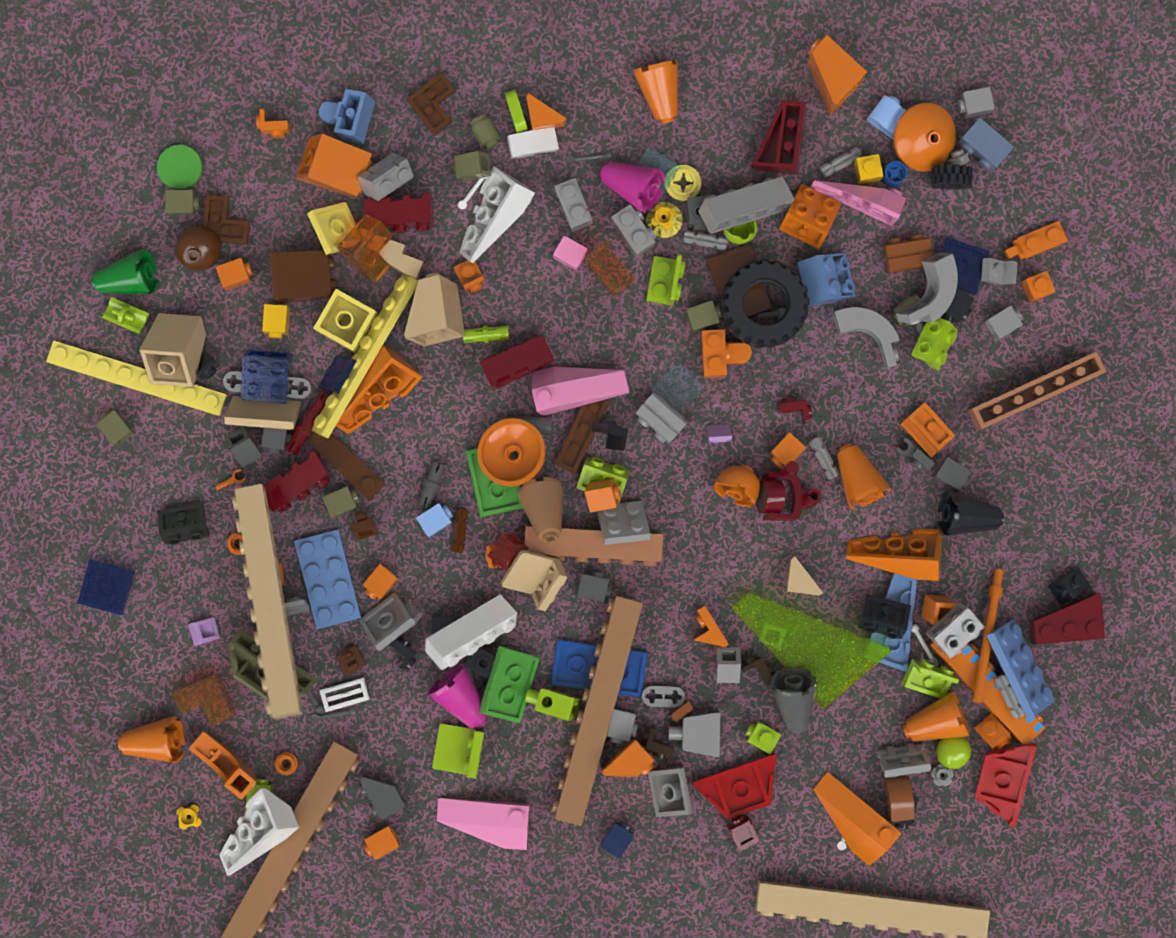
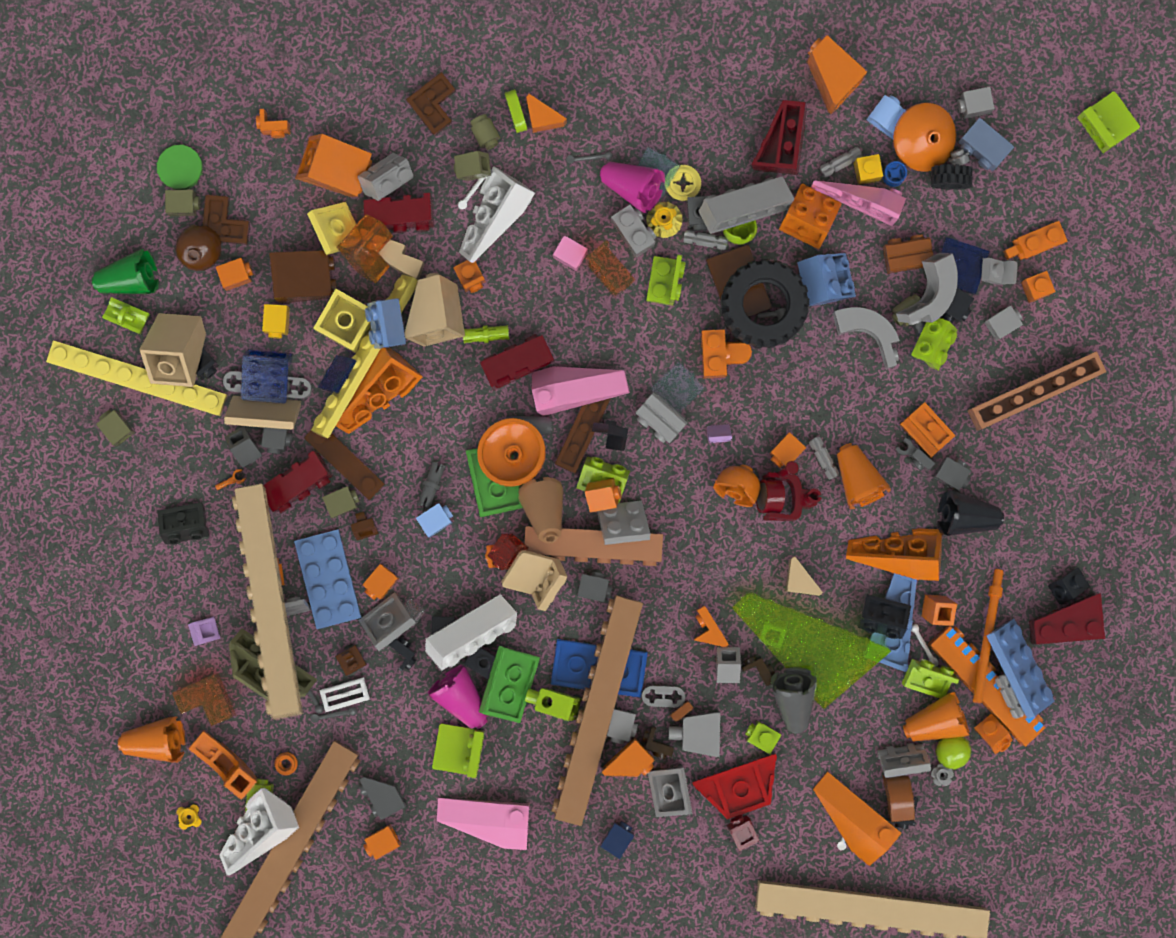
clear blue plate [77,559,136,615] -> none
orange plate [227,532,243,555] -> none
dark red pin [285,391,330,455] -> none
medium blue brick [319,89,375,144] -> none
reddish brown axle [451,508,468,553] -> none
white slope [507,127,559,159] -> none
light grey brick [554,178,593,232] -> none
orange cone [633,59,678,124] -> none
olive brick [686,301,722,333] -> none
dark red bracket [777,397,813,424] -> none
light grey brick [926,602,984,658] -> none
red wing [975,743,1037,828] -> none
none -> medium blue slope [365,298,406,349]
none -> lime bracket [1077,92,1140,154]

